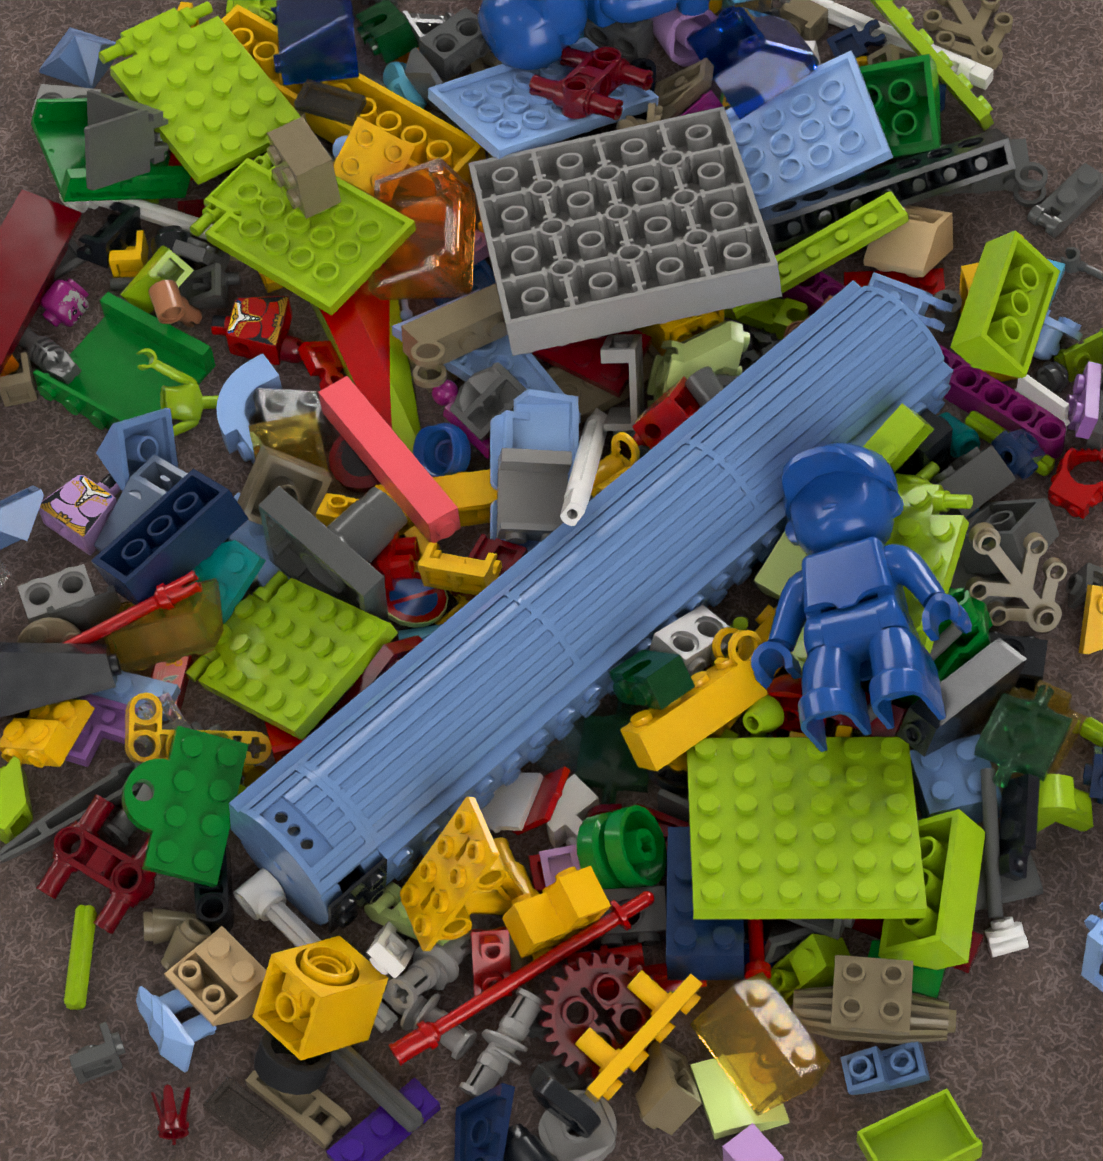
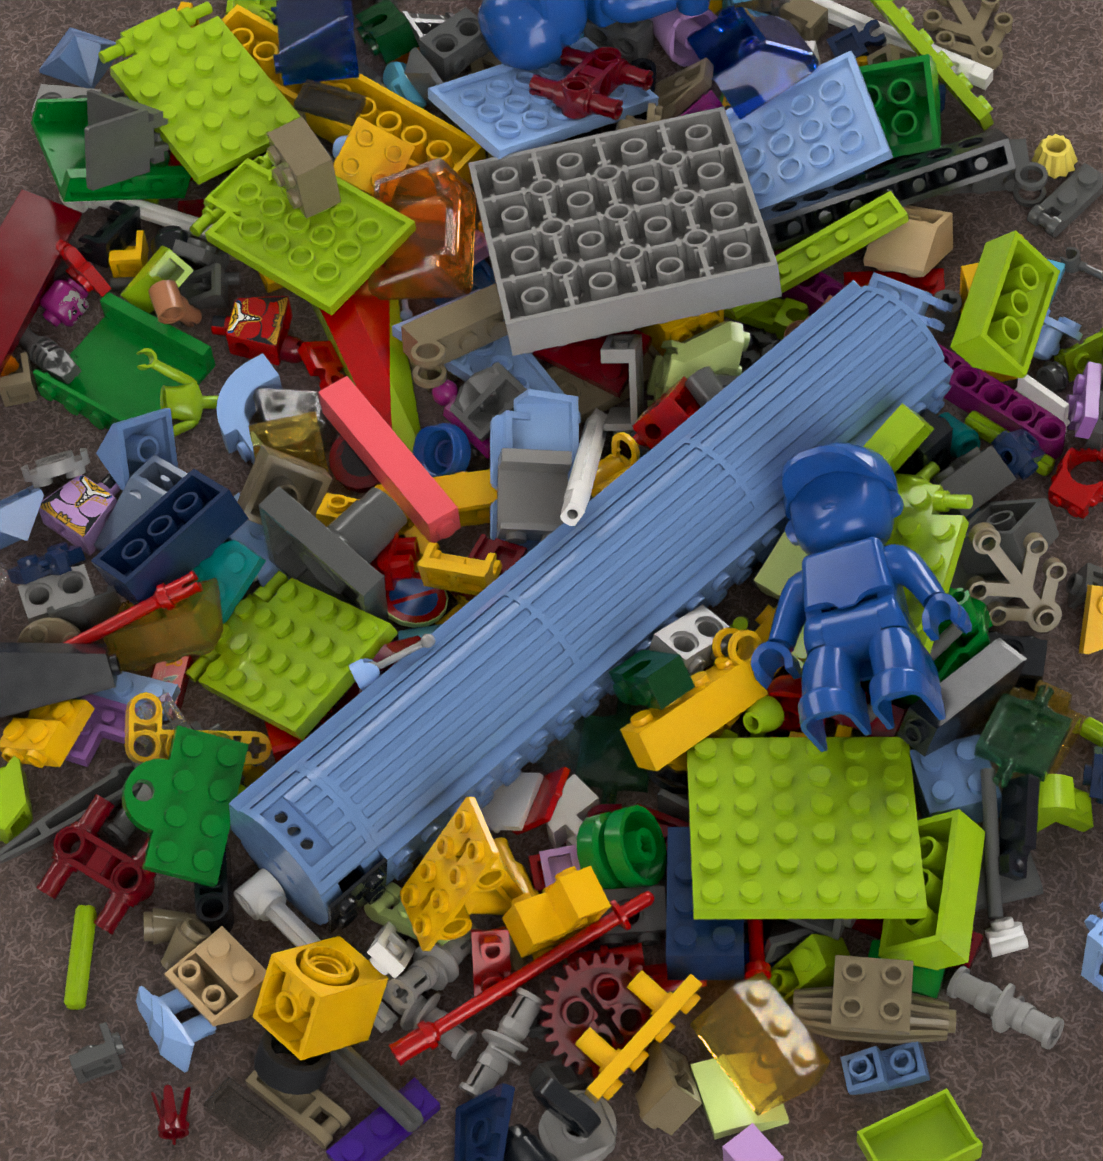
none -> dark blue hinge [7,542,85,585]
none -> light grey plate [21,448,91,488]
none -> red hinge [55,239,112,297]
none -> hinge [349,634,435,691]
none -> light grey piece [947,966,1064,1050]
none -> light yellow piece [1031,134,1078,179]

